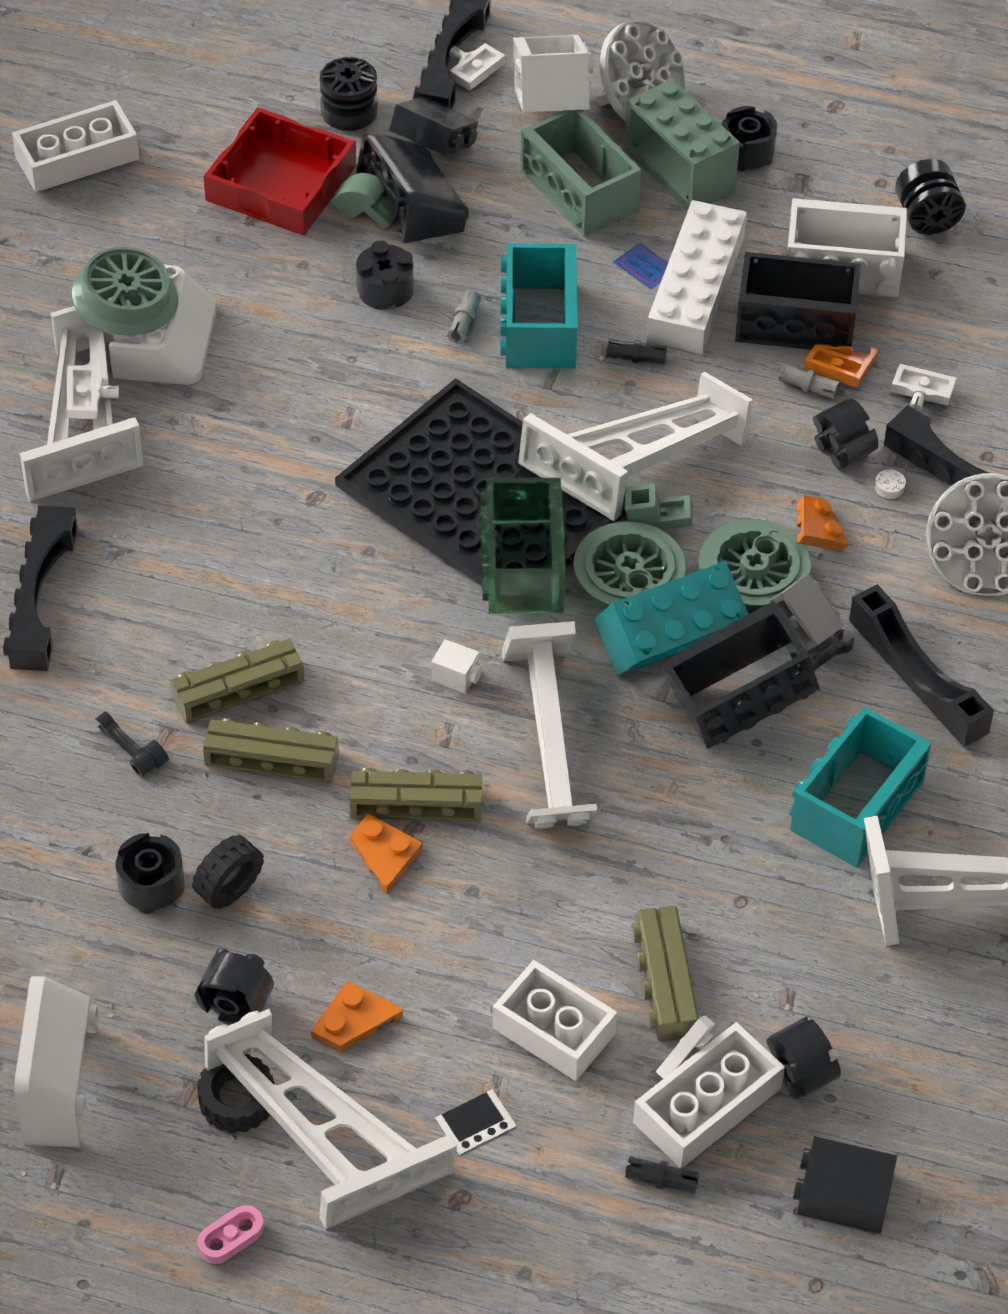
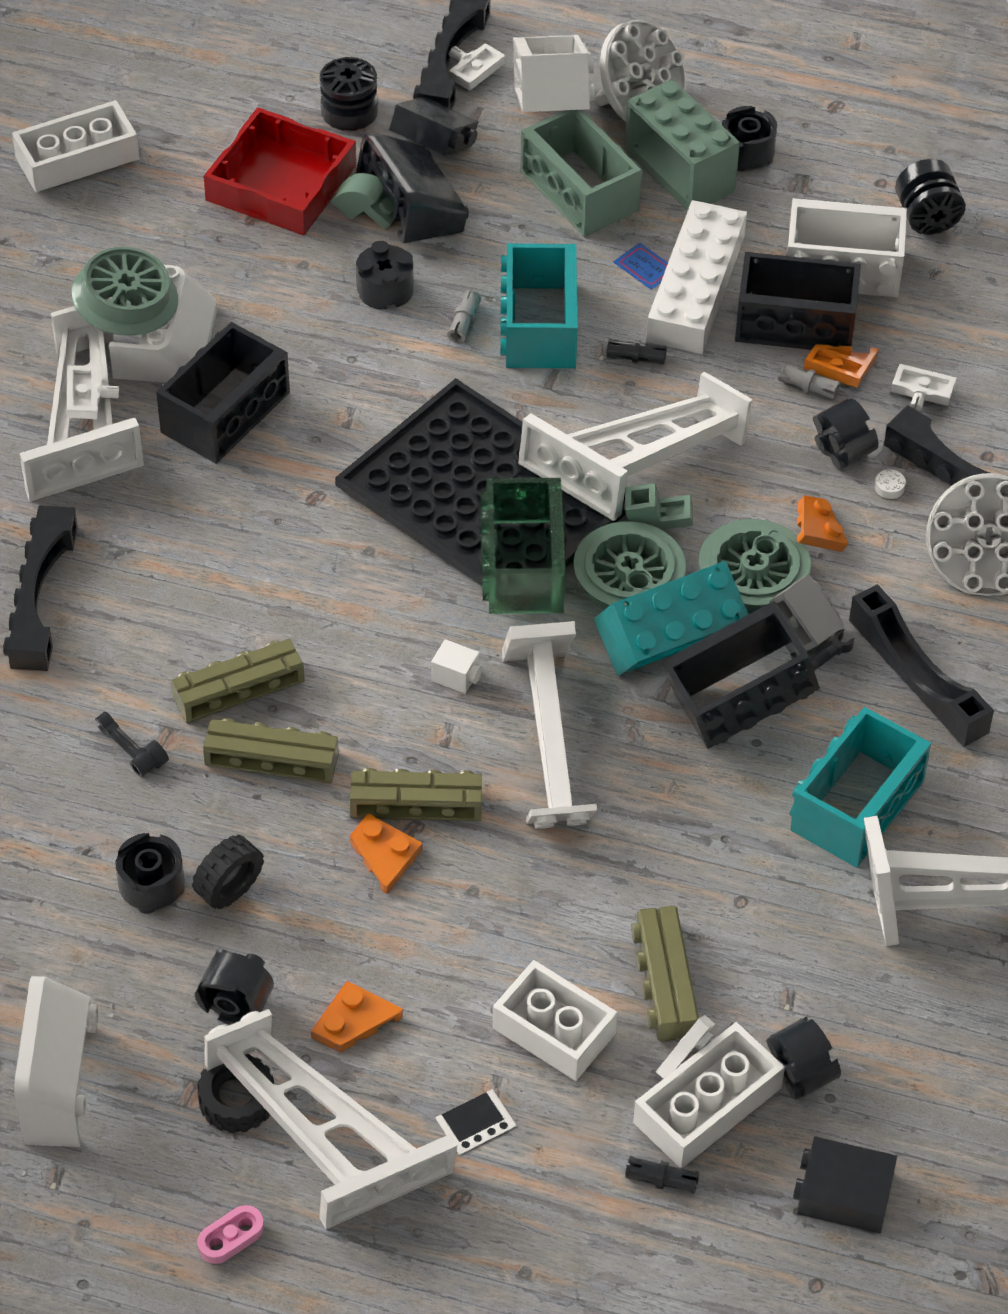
none -> black hose [156,322,290,464]

